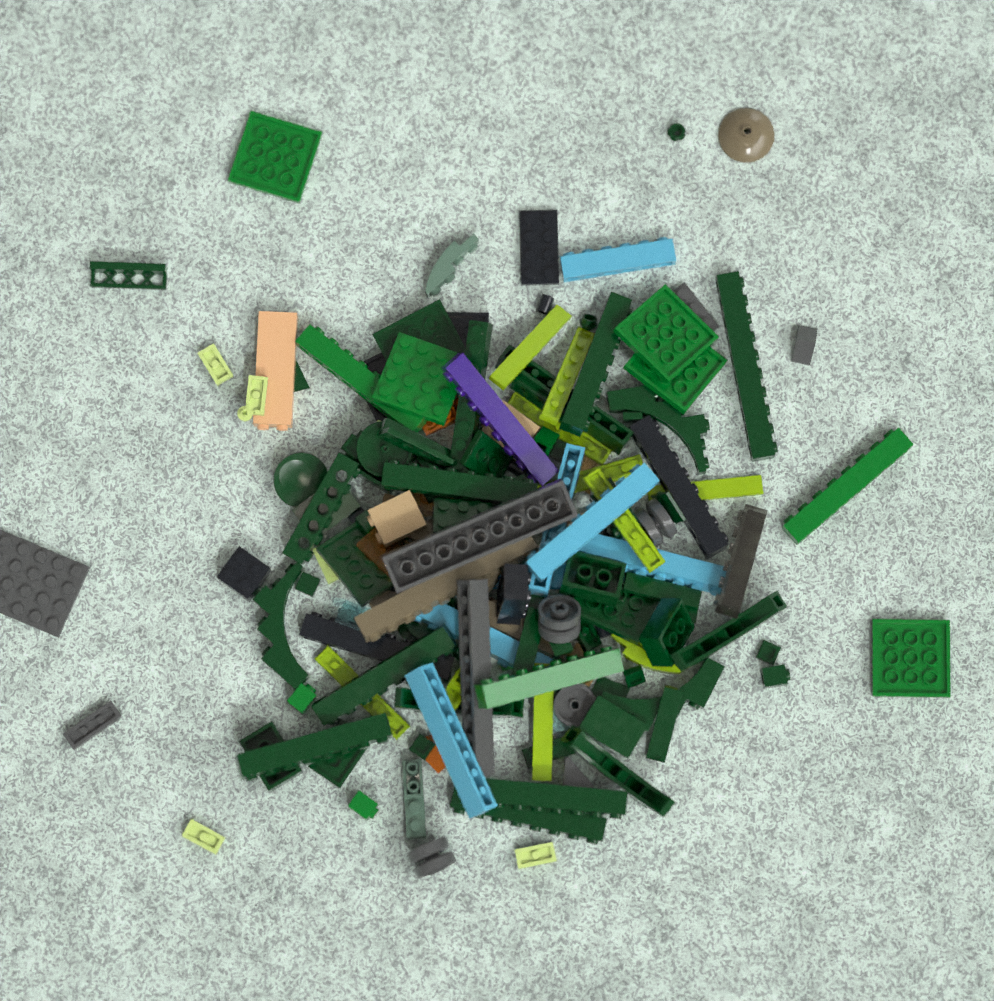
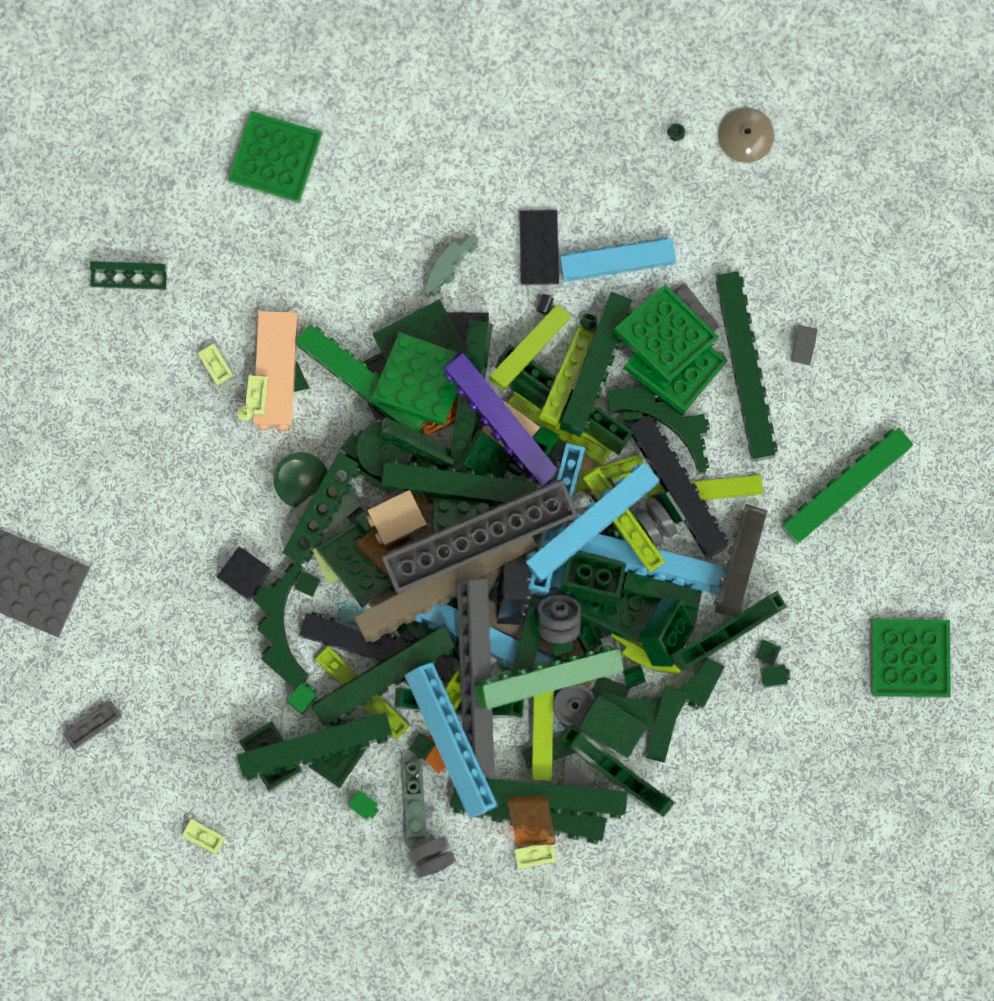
none -> clear orange tile [508,796,556,846]

